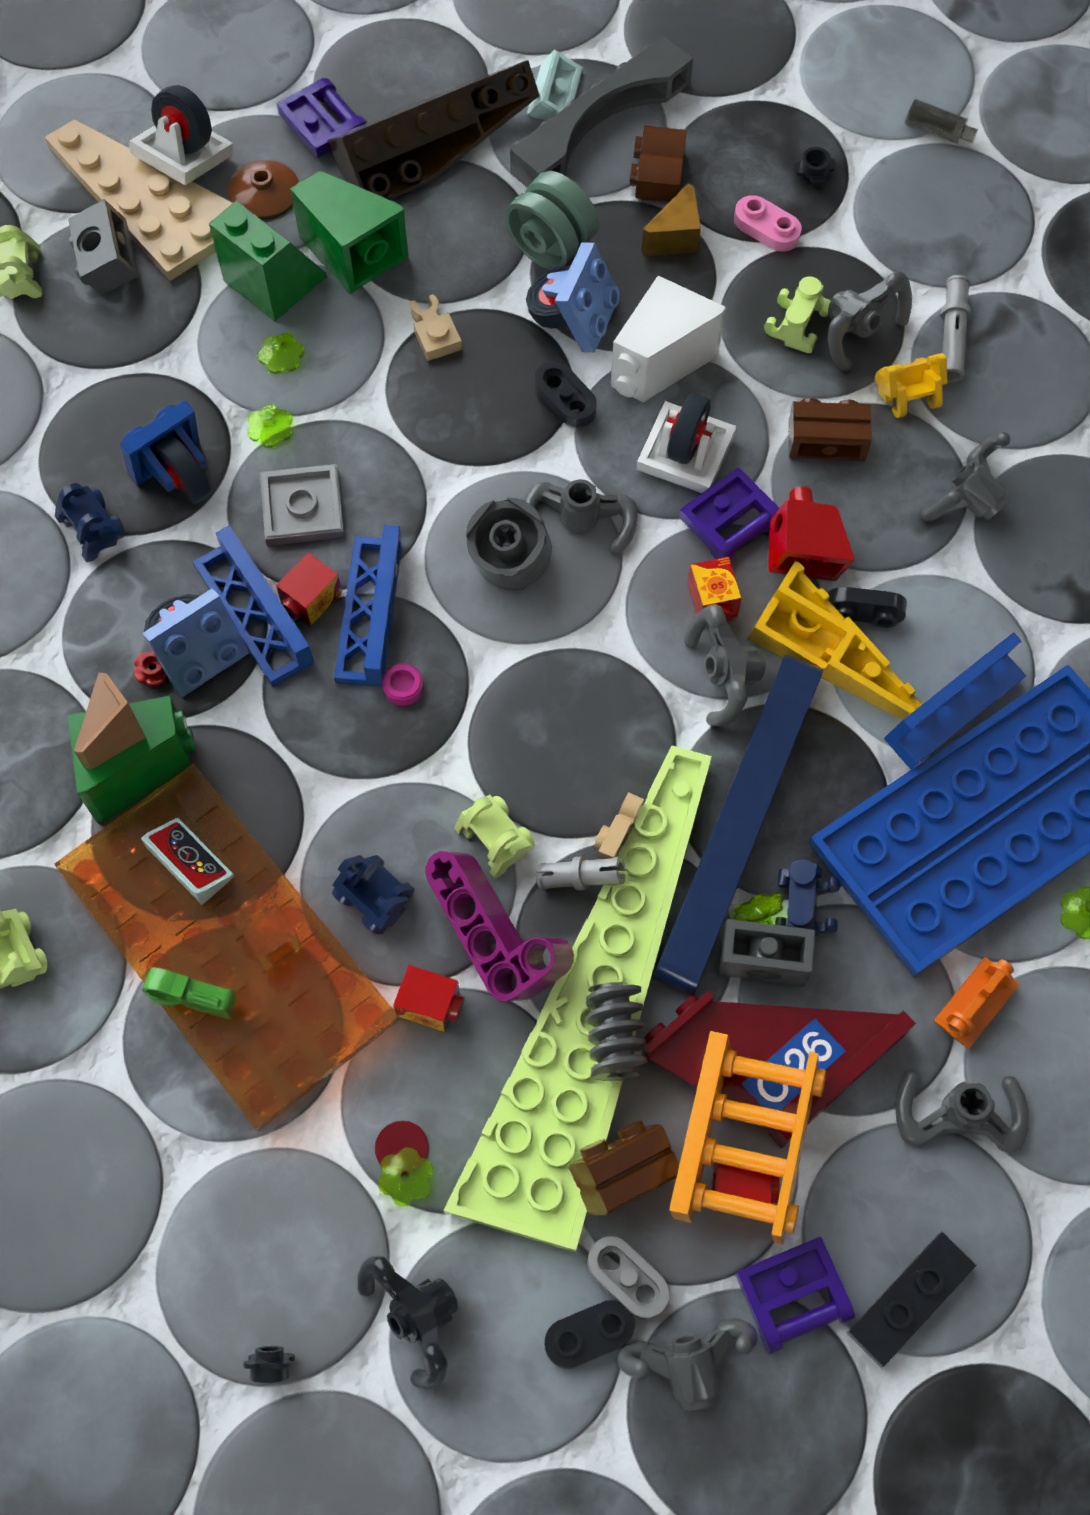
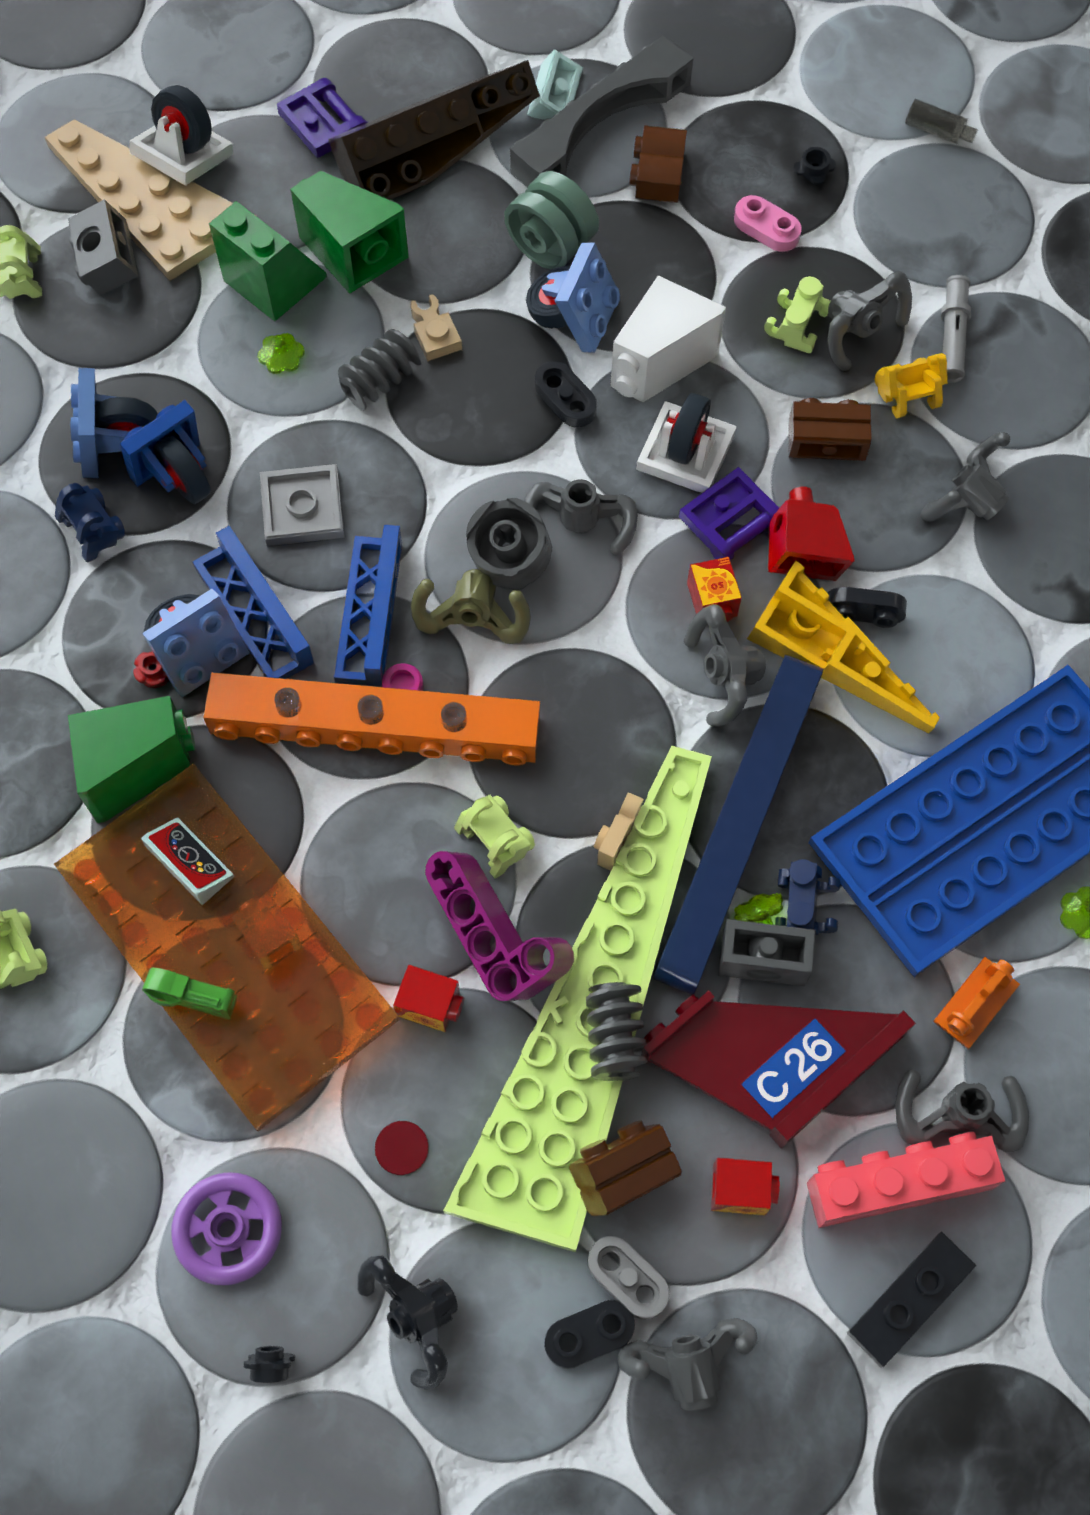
medium nougat slope [74,672,146,769] -> none
dark orange dish [228,160,299,220] -> none
clear neon green plant [247,404,293,448] -> none
red brick [276,553,342,626] -> none
dark blue piece [332,855,415,934] -> none
clear neon green plant [378,1147,433,1206] -> none
light grey pin [536,856,626,891] -> none
pearl gold slope [641,183,701,256] -> none
light orange fence [669,1031,826,1245] -> none
dark purple plate [735,1236,855,1354] -> none
blue fence [884,632,1026,770] -> none
none -> medium blue plate [70,368,158,478]
none -> medium lavender plate [171,1172,282,1285]
none -> orange piece [203,672,540,766]
none -> dark grey piece [338,329,421,411]
none -> olive piece [411,569,531,644]
none -> coral brick [807,1132,1005,1228]

